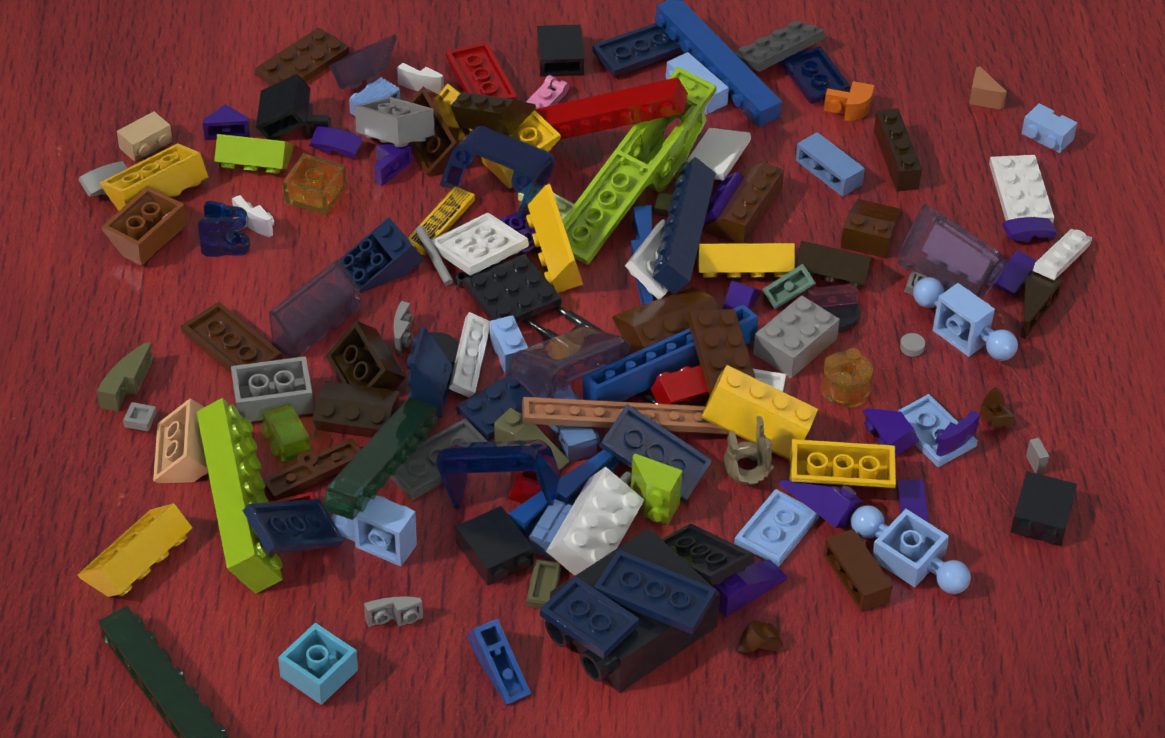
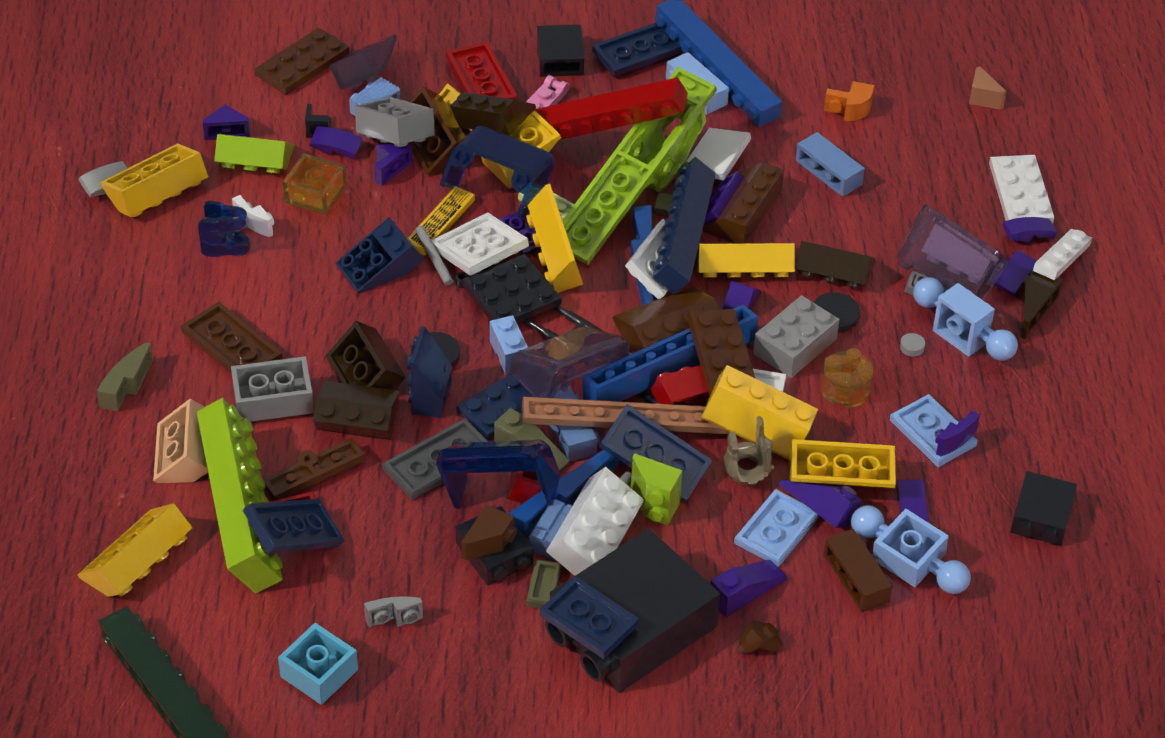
dark orange slope [101,186,187,266] -> none
tan brick [117,111,172,162] -> none
light grey plate [123,402,157,431] -> none
black brick [256,74,311,140] -> none
clear neon green brick [260,403,311,464] -> none
clear purple slope [269,259,361,358] -> none
clear green brick [323,397,438,520] -> none
light blue brick [328,482,417,567] -> none
light grey slope [394,301,413,356] -> none
white slope [397,63,444,94] -> none
white plate [449,312,490,398] -> none
blue slope [466,618,531,705] -> none
dark blue plate [594,549,717,635] -> none
black plate [661,524,755,586] -> none
dark grey plate [735,21,826,71] -> none
sand green slope [762,264,816,310] -> none
clear blue plate [781,47,851,104] -> none
clear pink slope [806,284,859,307] -> none
reddish brown slope [841,199,903,258] -> none
dark purple slope [863,408,919,457] -> none
dark brown brick [874,108,922,192] -> none
reddish brown plate [980,387,1015,428] -> none
light blue brick [1021,103,1077,153] -> none
light grey tile [1026,438,1049,474] -> none
none -> reddish brown slope [461,505,517,560]

